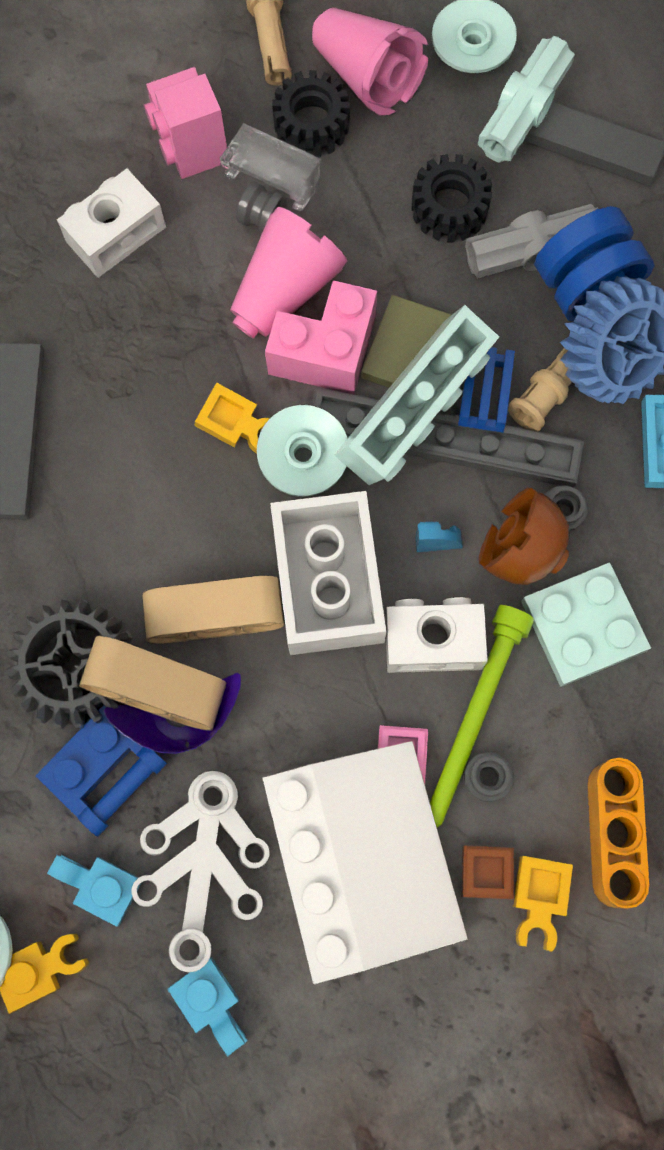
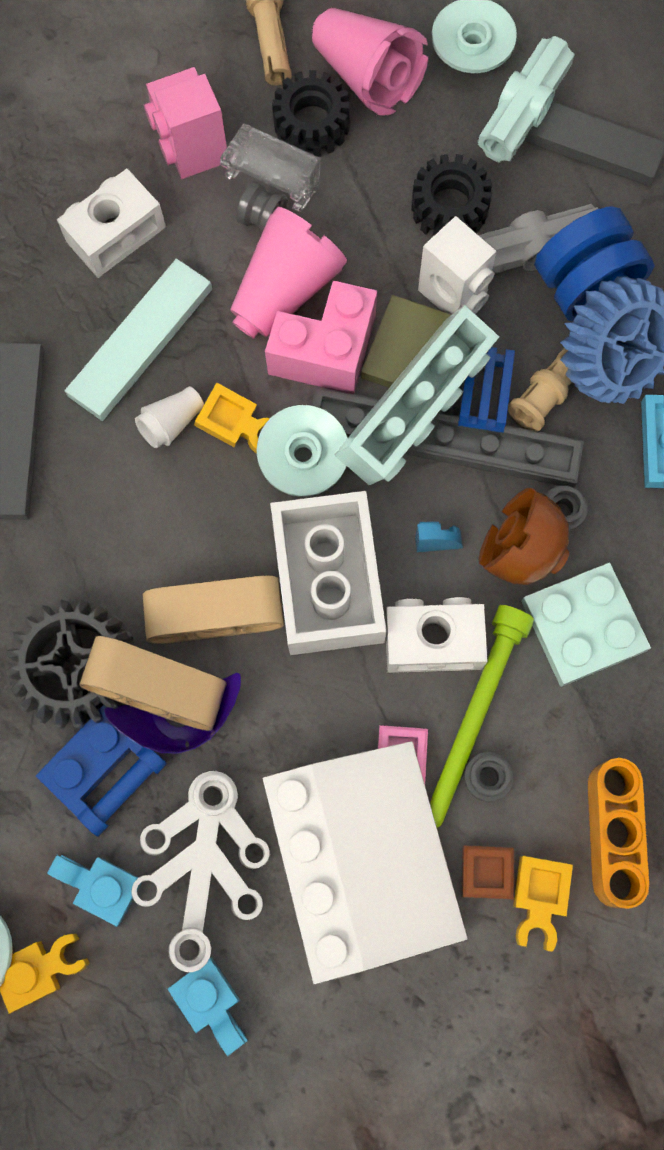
none -> light aqua tile [65,259,212,421]
none -> white cone [135,386,204,448]
none -> white brick [418,216,497,315]

